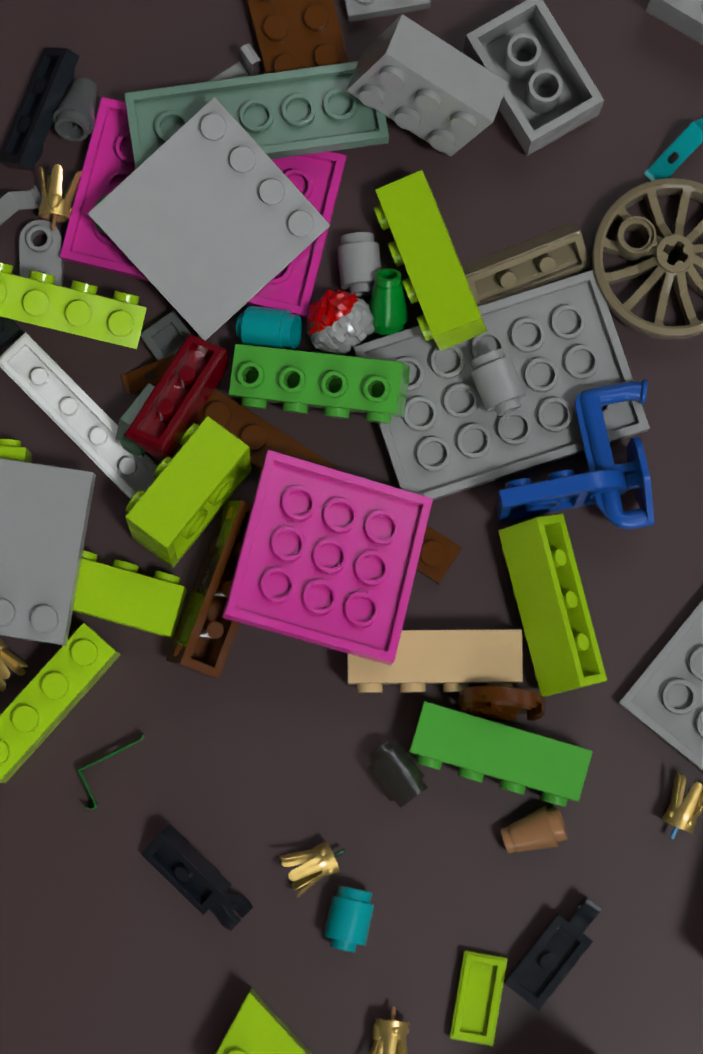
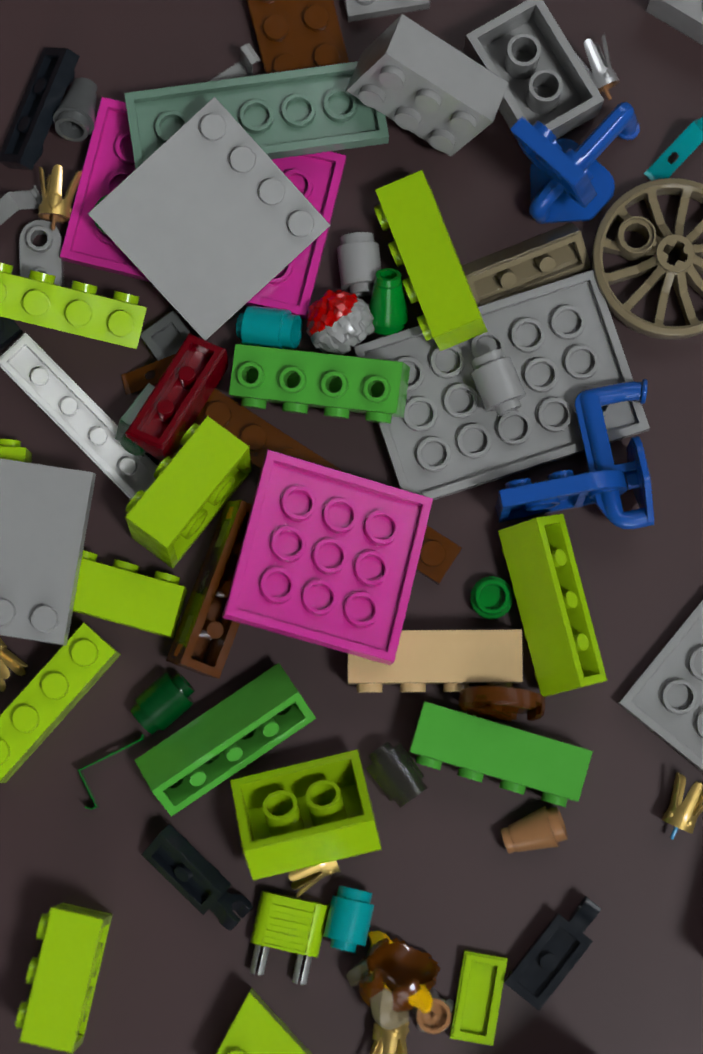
none -> lime brick [16,902,113,1053]
none -> dark green brick [130,671,195,735]
none -> bright green brick [135,663,316,817]
none -> lime brick [230,749,382,880]
none -> lime piece [249,891,329,985]
none -> reddish brown hair [346,930,440,1030]
none -> medium nougat piece [410,987,454,1034]
none -> green plate [470,576,513,619]
none -> blue plate [510,102,640,224]
none -> flat silver piece [578,34,620,100]

